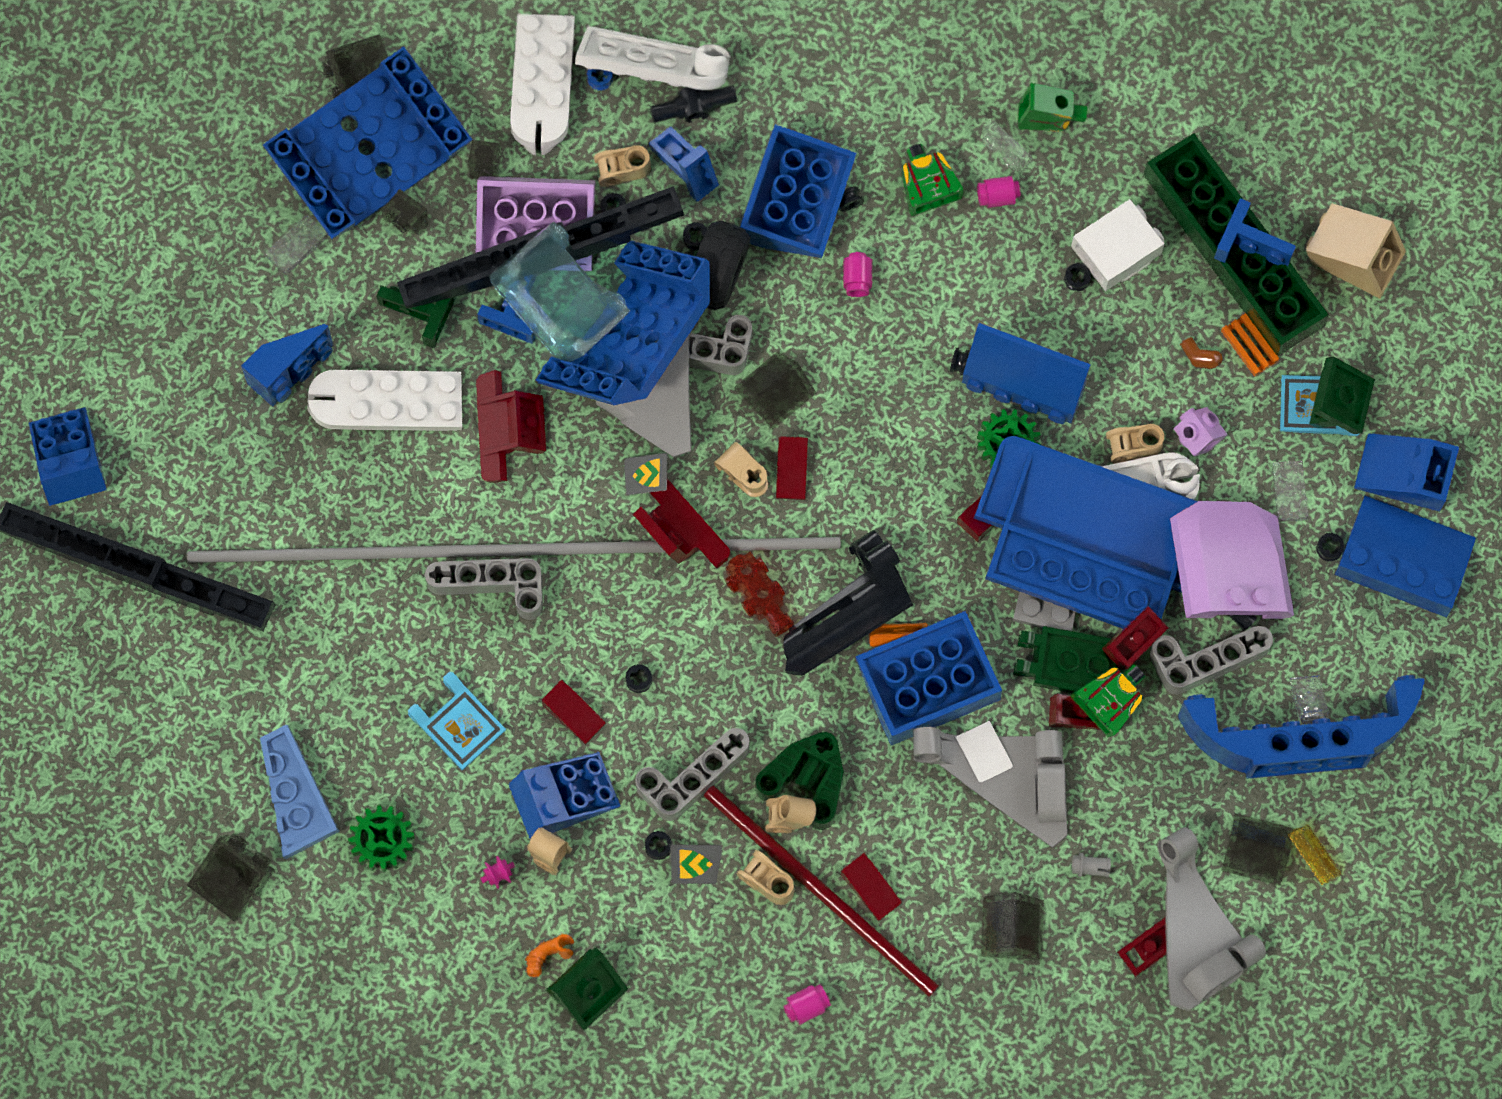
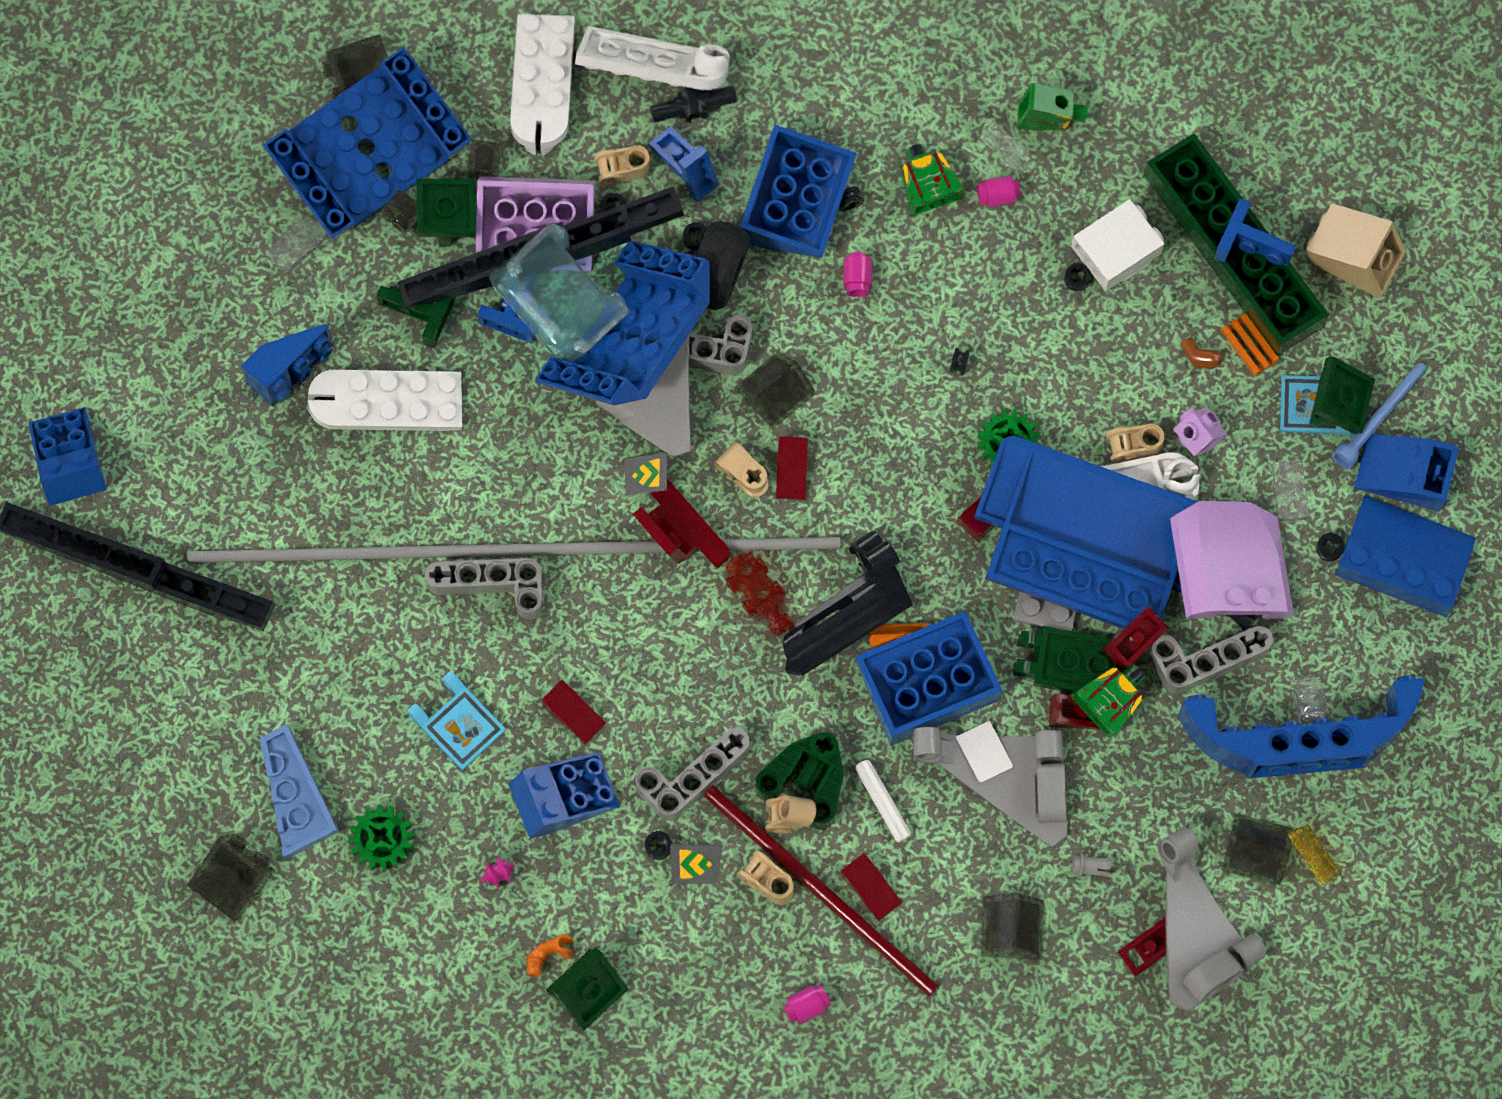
dark red plate [476,370,546,483] -> none
tan piece [528,827,572,875] -> none
blue bush [587,69,613,90] -> none
black bush [625,664,652,693] -> none
blue slope [962,323,1091,424] -> none
none -> dark green bracket [416,178,476,247]
none -> white axle [856,760,911,842]
none -> medium blue piece [1332,363,1426,469]

